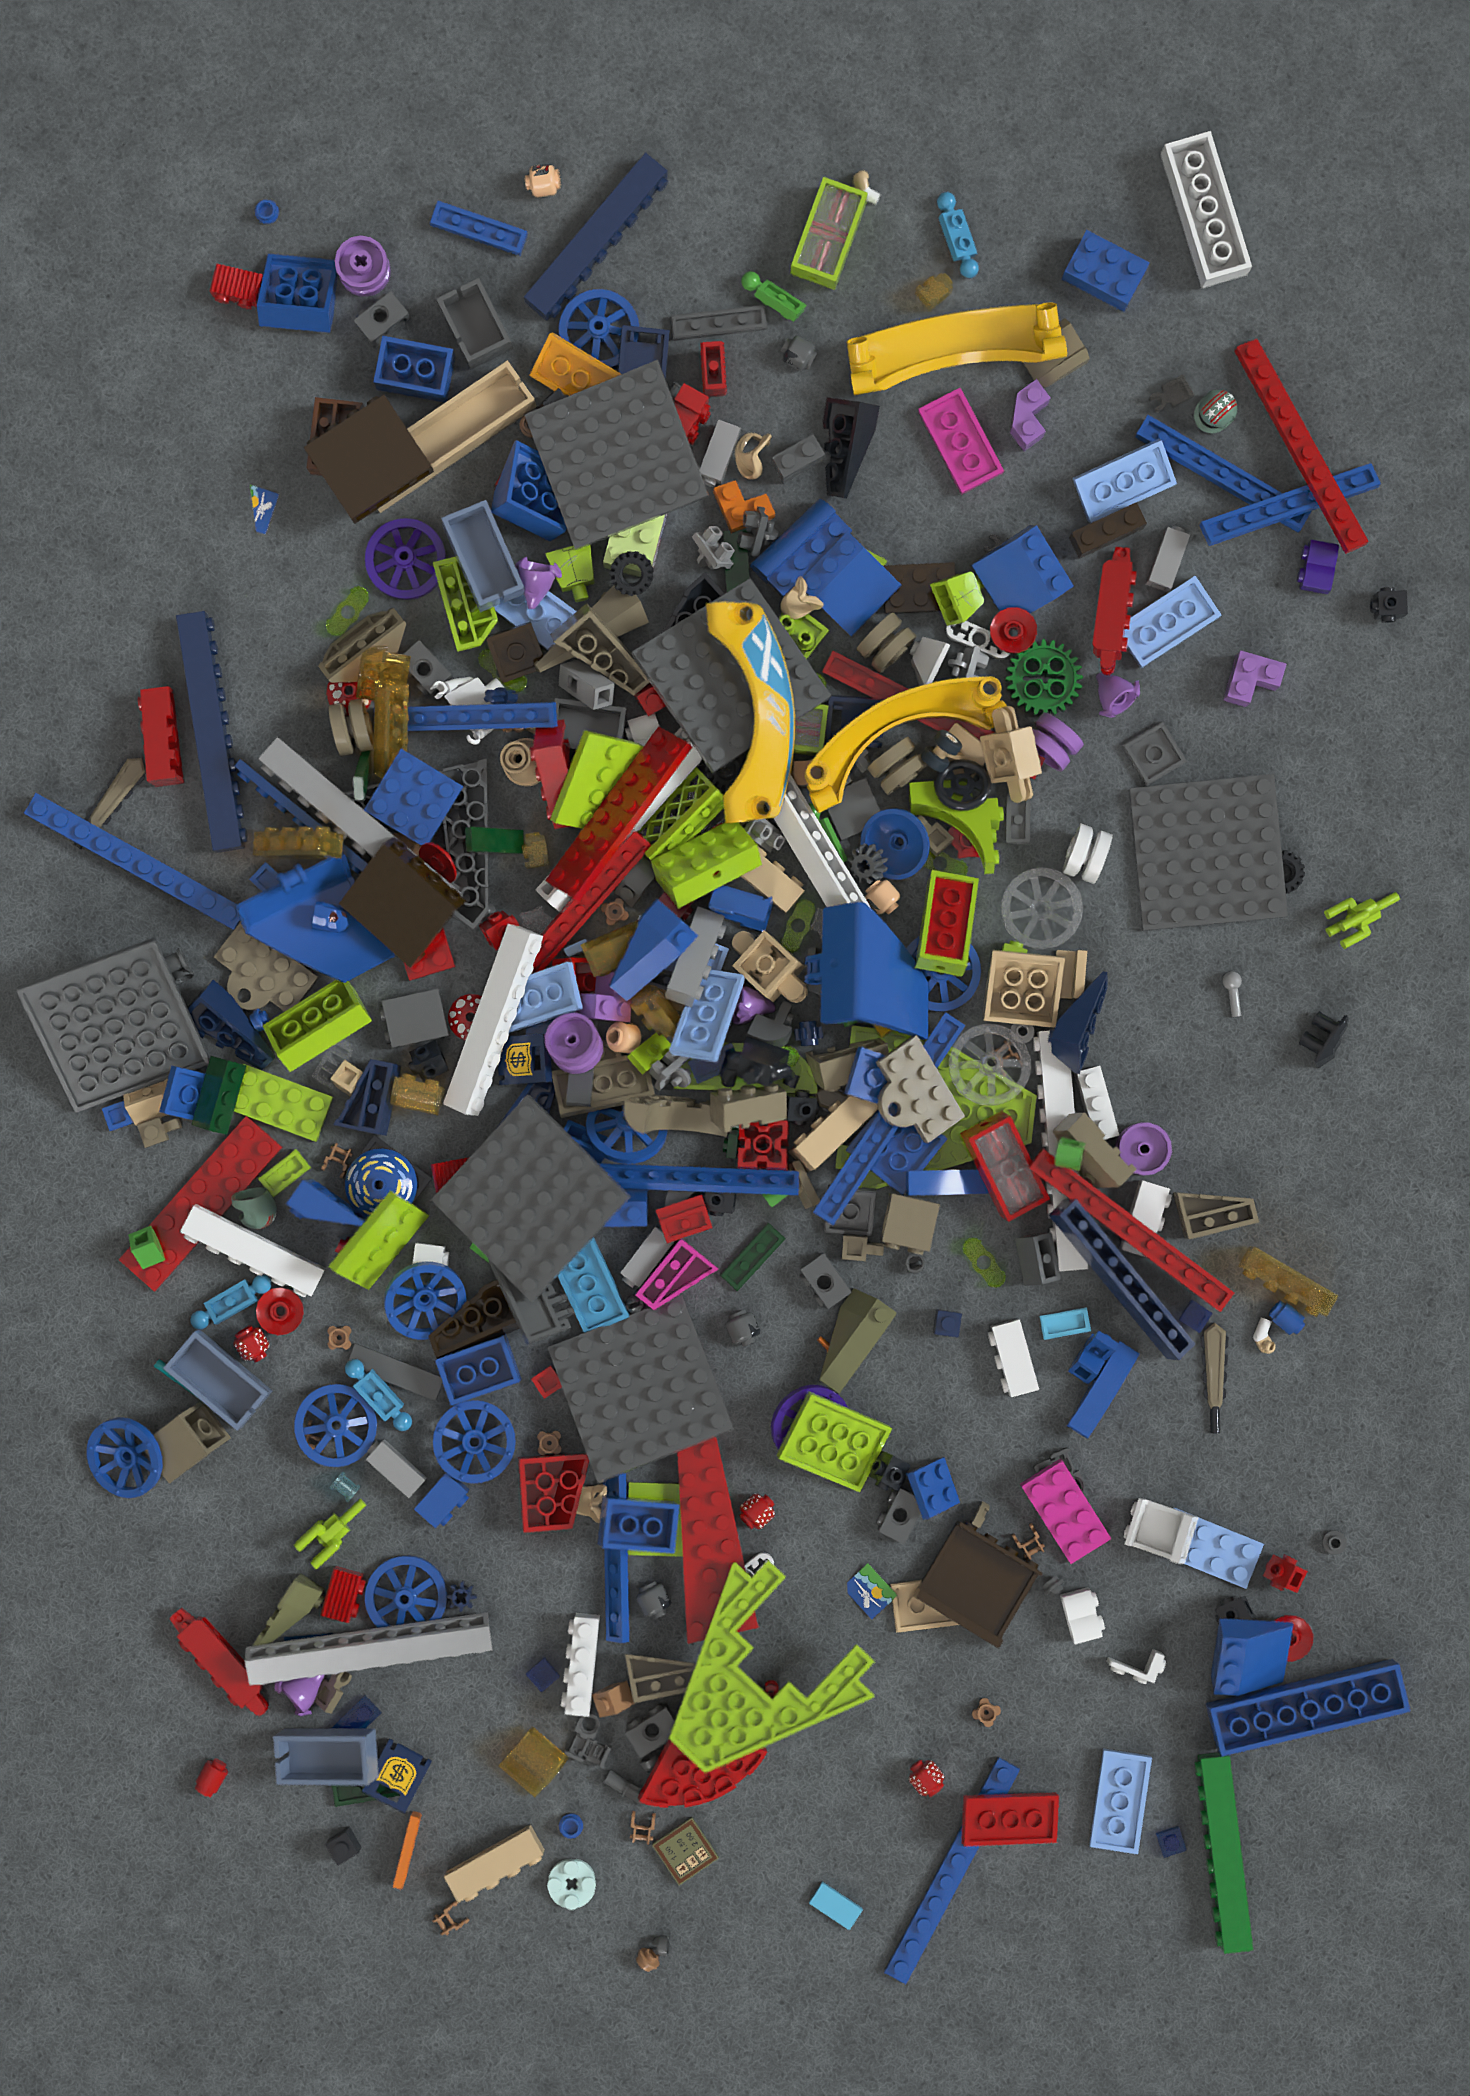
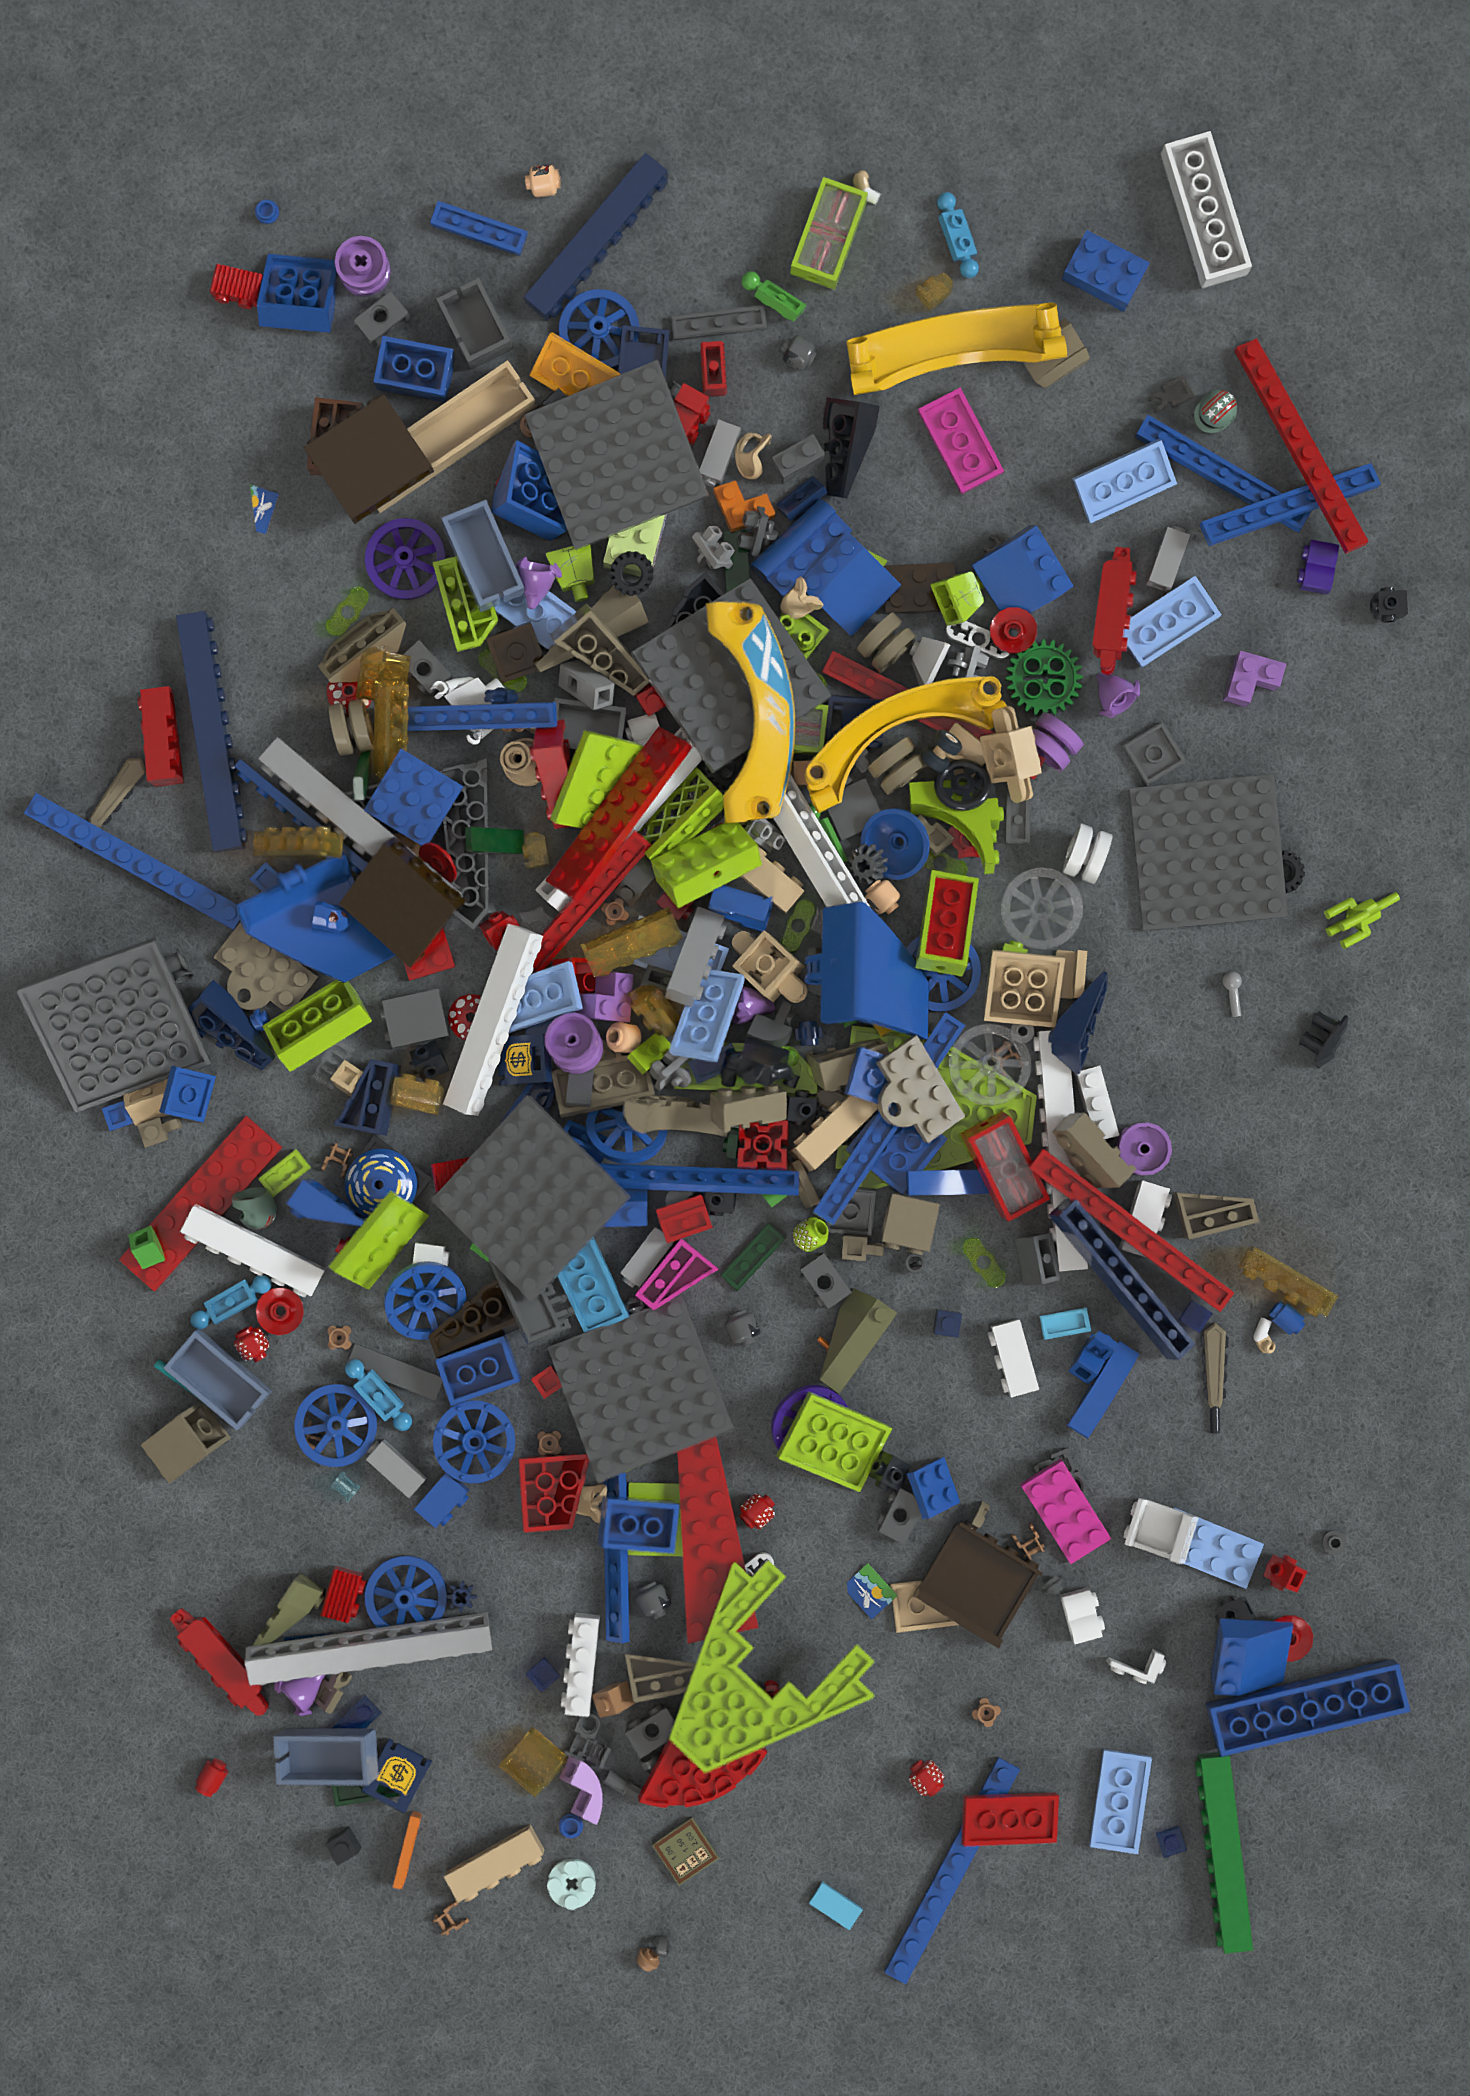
blue wheel [87,1417,163,1498] -> none
dark green brick [191,1056,247,1135] -> none
lime plate [234,1064,334,1142] -> none
lime plant [294,1498,366,1569] -> none
medium blue tile [564,939,590,958] -> none
blue wedge [609,898,698,1001] -> none
medium nougat piece [630,1811,656,1844] -> none
medium lavender brick [1010,379,1051,451] -> none
bright green brick [1055,1137,1085,1171] -> none
dark brown brick [1069,502,1147,559] -> none
none -> lavender brick [559,1756,602,1825]
none -> dark blue plate [775,476,828,521]
none -> lime head [793,1217,829,1252]

